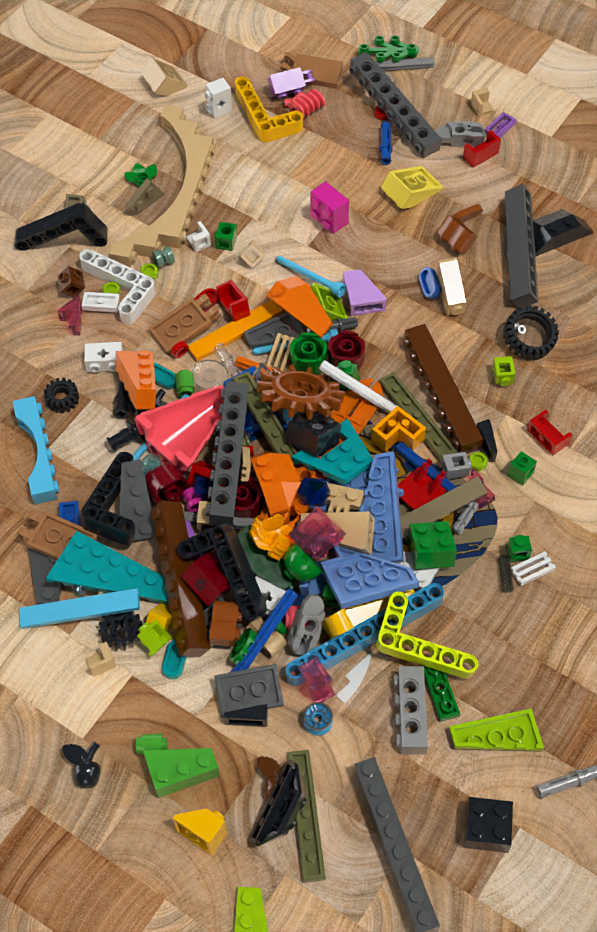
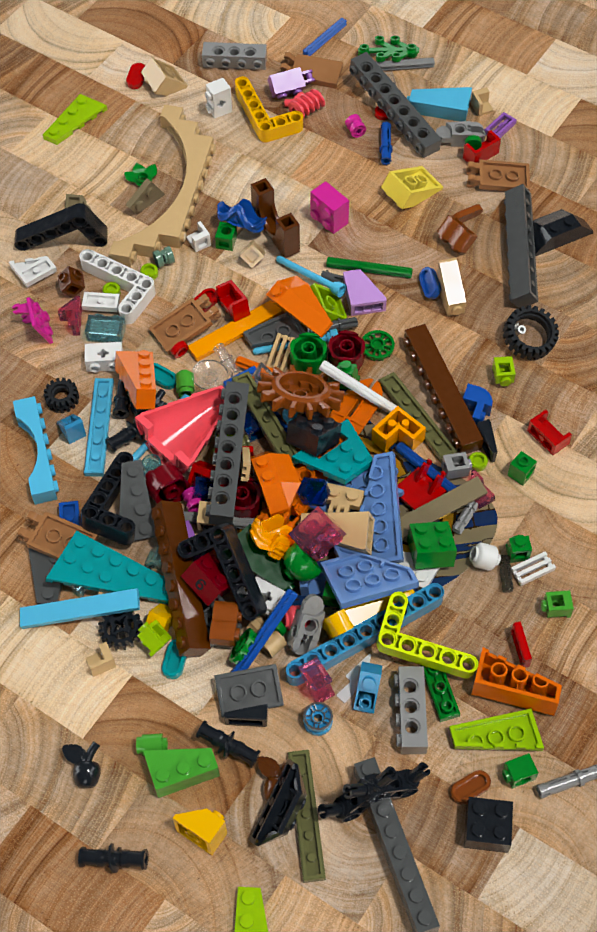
none -> white wing [9,256,57,287]
none -> dark pink plate [12,297,53,344]
none -> lime wing [43,94,107,145]
none -> dark azure slope [57,414,86,444]
none -> black piece [78,843,149,873]
none -> medium azure tile [84,378,114,477]
none -> clear light blue brick [85,313,126,343]
none -> red tile [126,63,145,89]
none -> clear light blue tile [144,545,162,571]
none -> black piece [195,720,261,768]
none -> light grey brick [202,42,267,70]
none -> blue piece [217,199,267,233]
none -> reddish brown arch [250,178,300,258]
none -> blue axle [303,18,347,56]
none -> black pin [318,762,430,822]
none -> dark grey pin [321,270,343,283]
none -> green axle [326,257,413,278]
none -> dark pink wheel [345,114,366,138]
none -> dark azure slope [353,662,383,714]
none -> green wheel [363,330,395,361]
none -> medium azure slope [407,87,472,121]
none -> dark orange tile [450,770,491,805]
none -> blue brick [463,383,493,425]
none -> green tile [465,135,482,150]
none -> medium nougat tile [466,159,530,191]
none -> white head [469,542,501,571]
none -> orange wedge [471,647,562,716]
none -> green brick [502,753,539,789]
none -> red tile [511,621,532,668]
none -> bright green brick [541,590,574,618]

